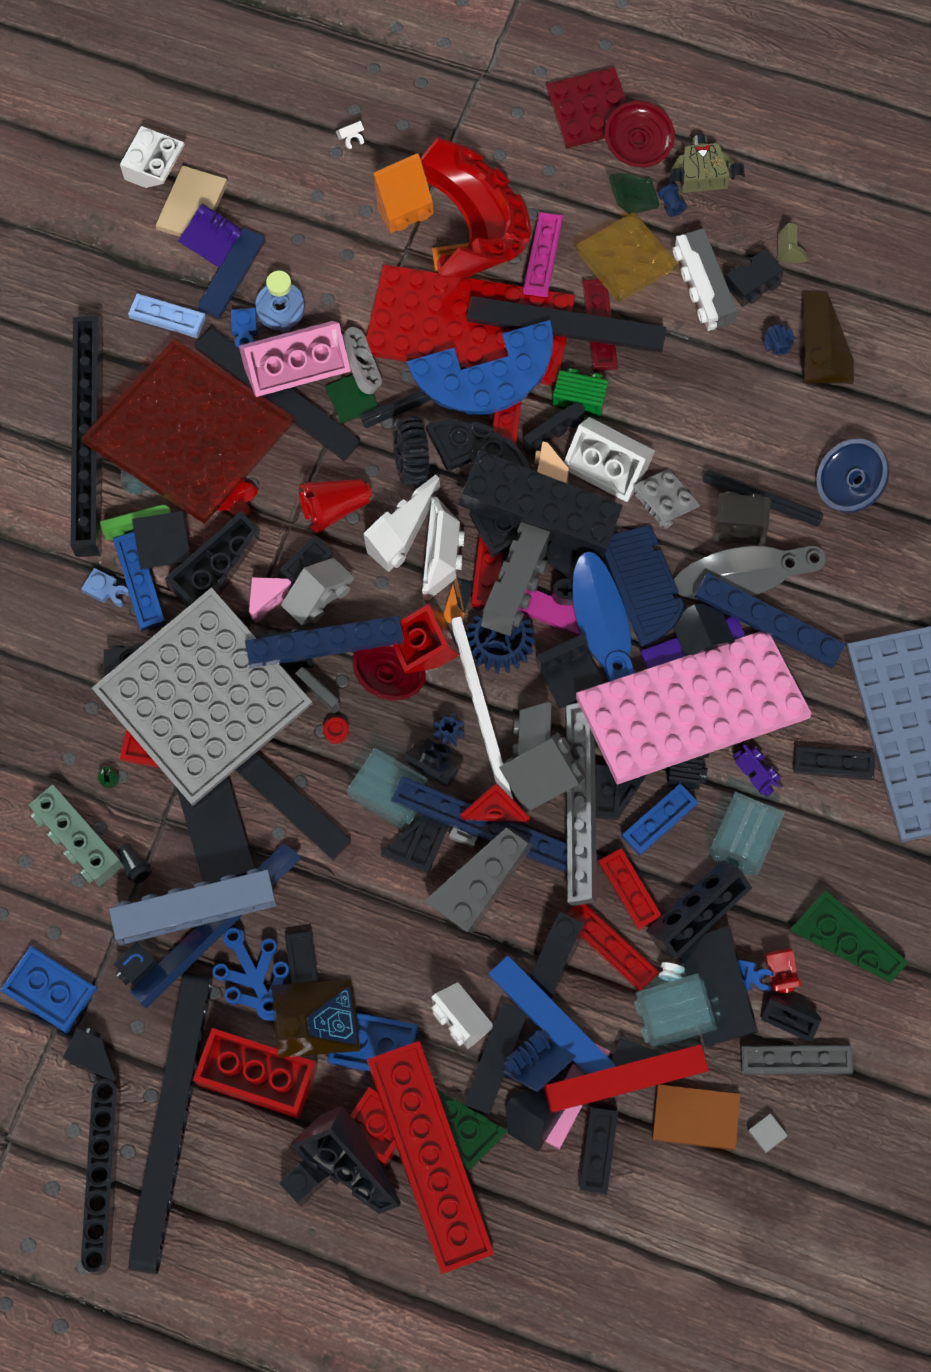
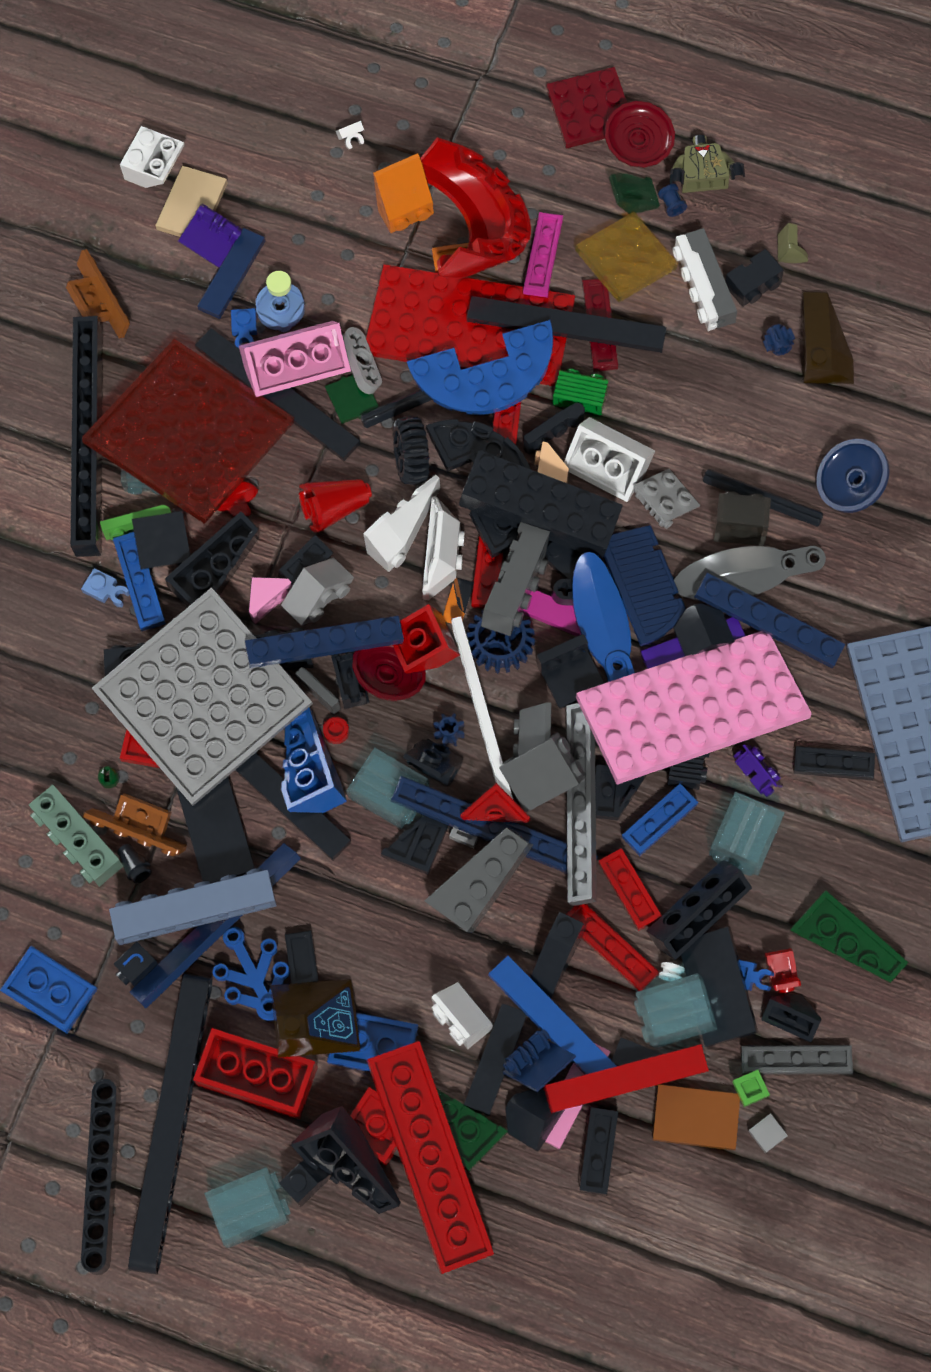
black slope [63,1028,118,1085] -> none
light blue tile [128,294,206,338] -> none
none -> dark orange bracket [66,249,130,339]
none -> dark orange bracket [83,793,187,856]
none -> clear light blue brick [204,1167,291,1249]
none -> blue wedge [281,707,347,813]
none -> black hinge [331,651,369,710]
none -> bright green tile [732,1070,770,1107]

